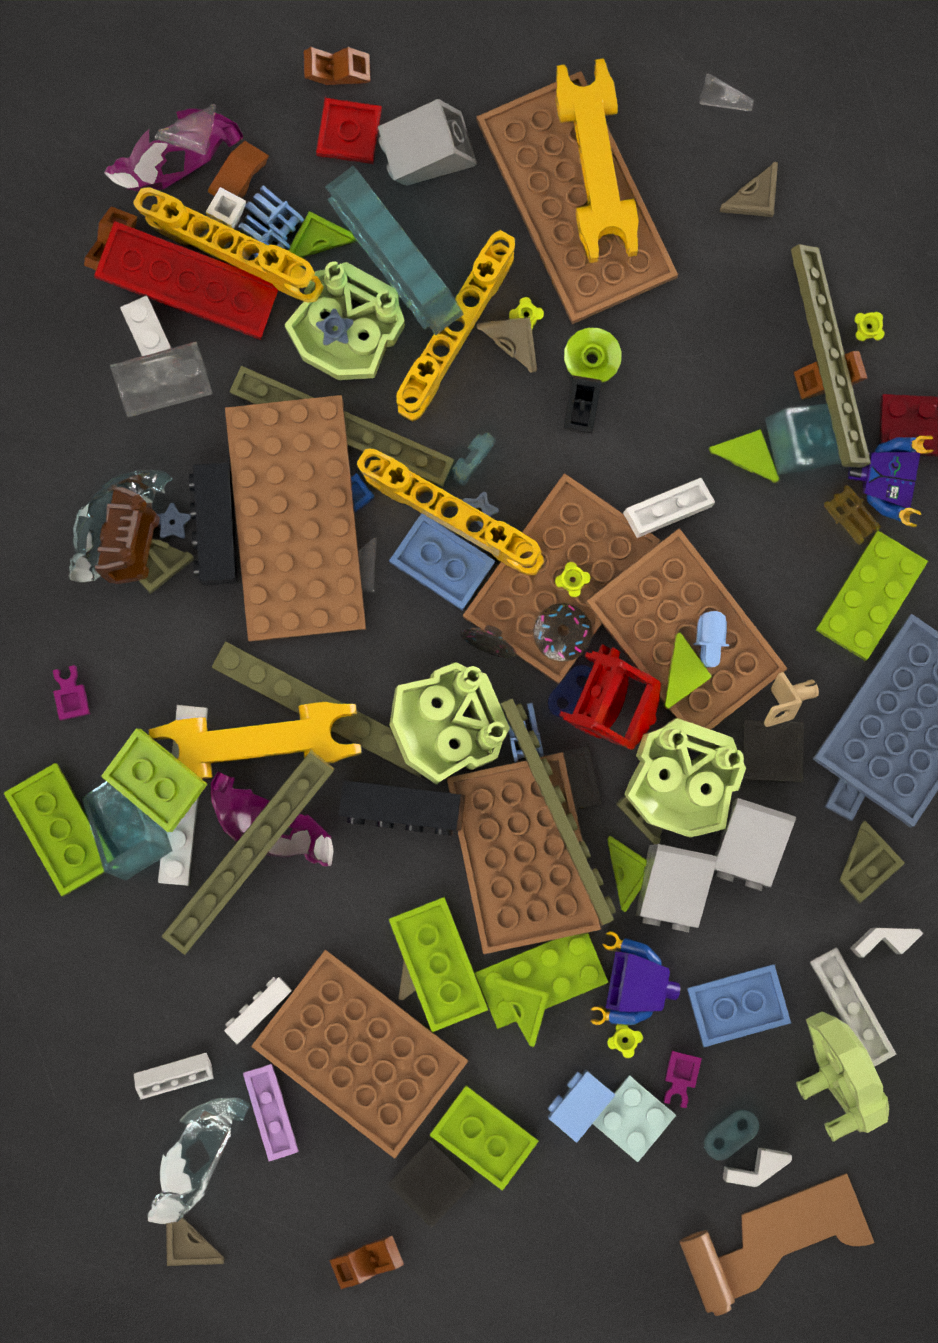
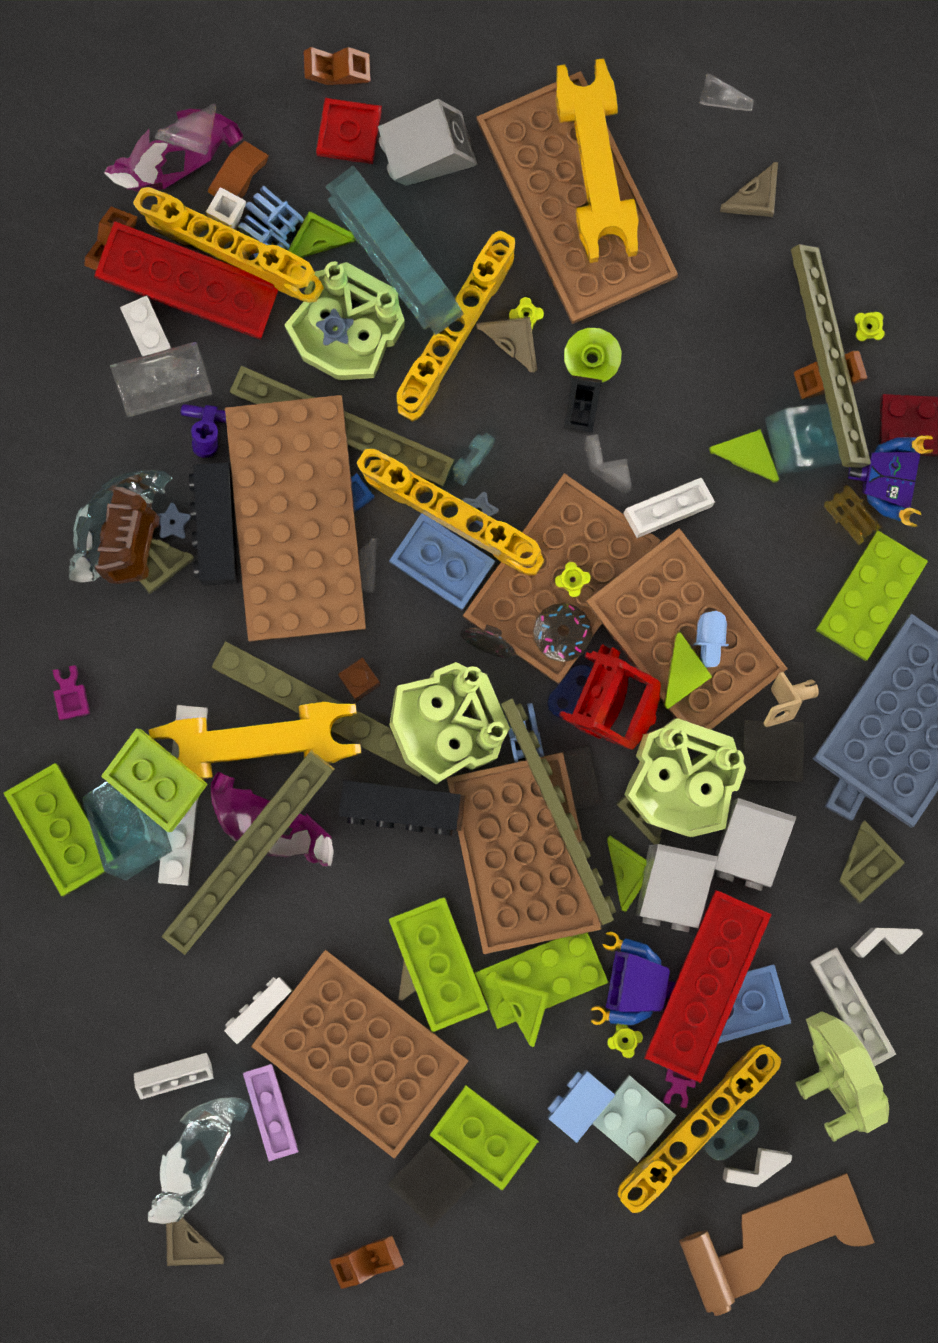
none -> dark purple piece [181,404,226,458]
none -> reddish brown brick [338,657,381,702]
none -> clear slope [585,434,632,494]
none -> yellow piece [617,1044,781,1213]
none -> red plate [644,890,772,1083]

